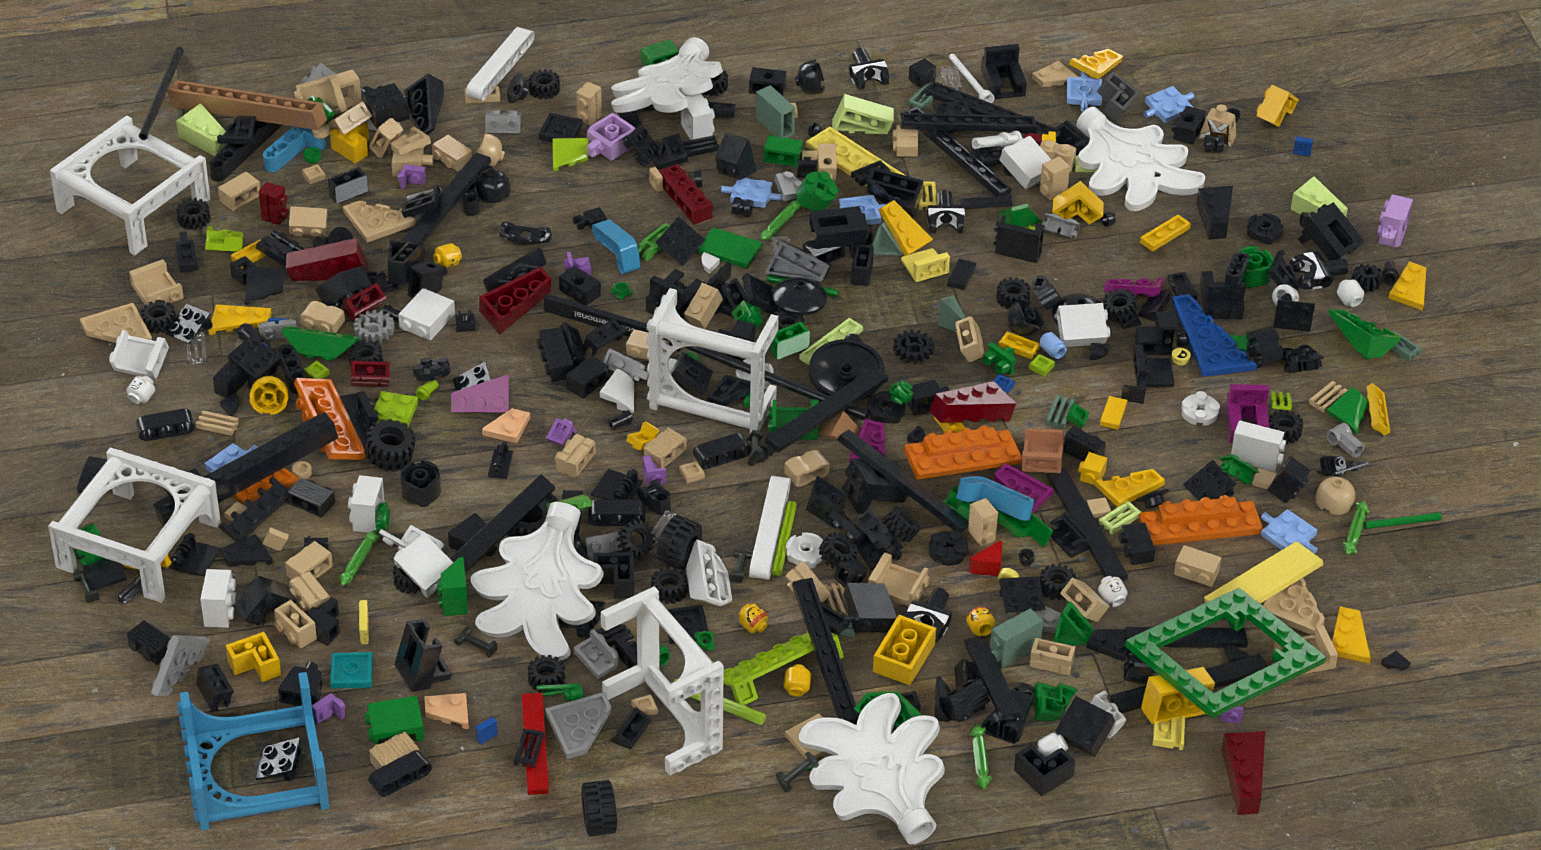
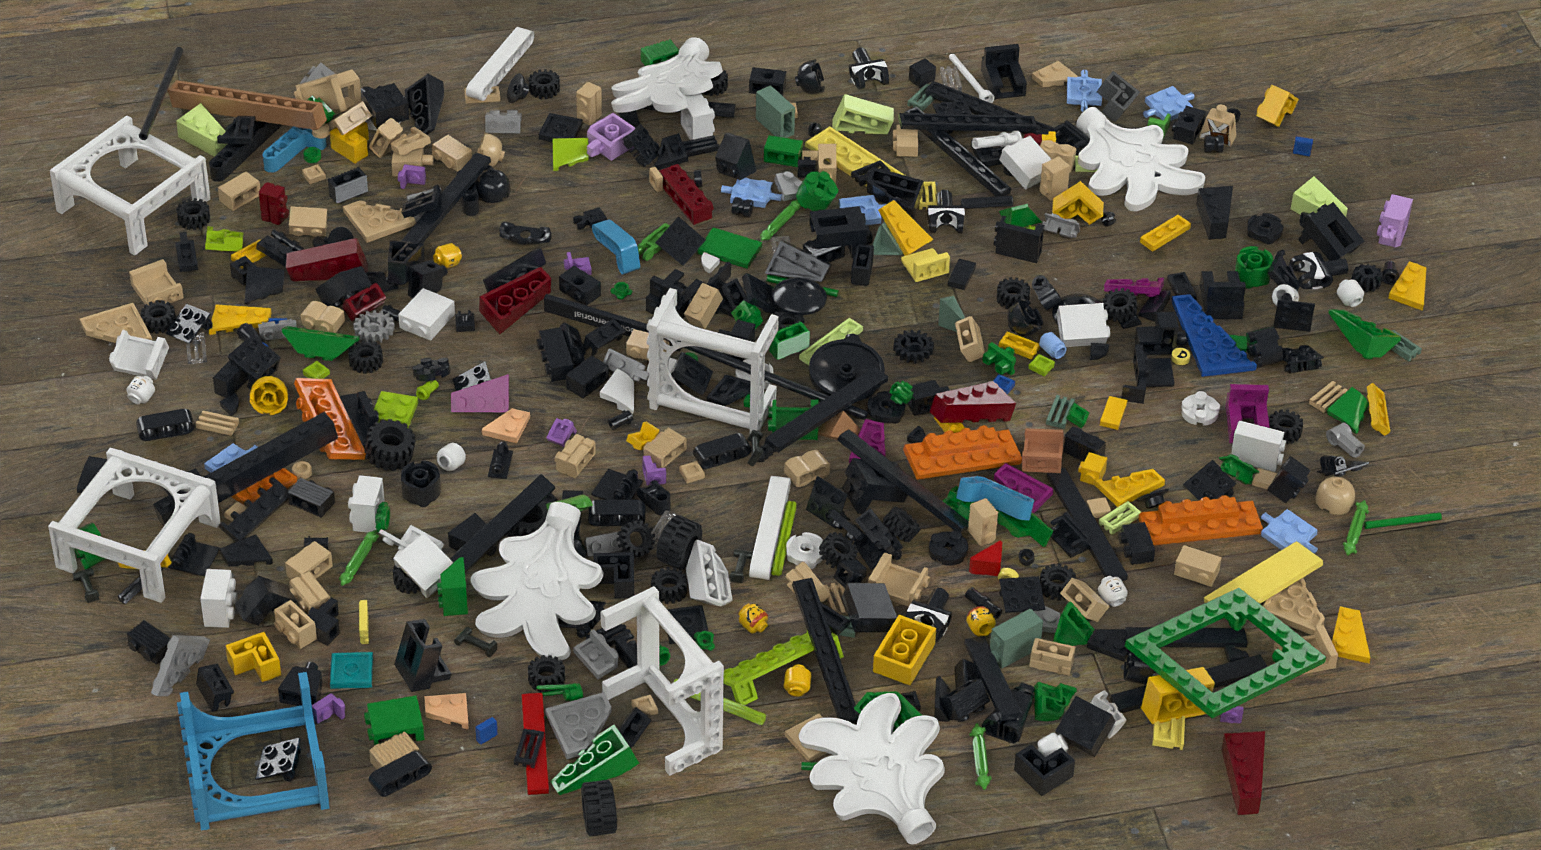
black piece [83,559,127,590] -> none
tan tile [262,527,289,552] -> none
black beam [278,344,306,394] -> none
dark red brick [351,361,390,387] -> none
pearl dark grey piece [775,752,819,792] -> none
yellow wing [1069,49,1123,79] -> none
black beam [1225,253,1250,285] -> none
lime tile [1270,391,1292,410] -> none
black tile [1381,651,1411,670] -> none
none -> white head [437,443,466,471]
none -> green wedge [550,725,639,796]
none -> black pin [965,587,1002,620]
none -> bright green panel [1148,113,1171,138]

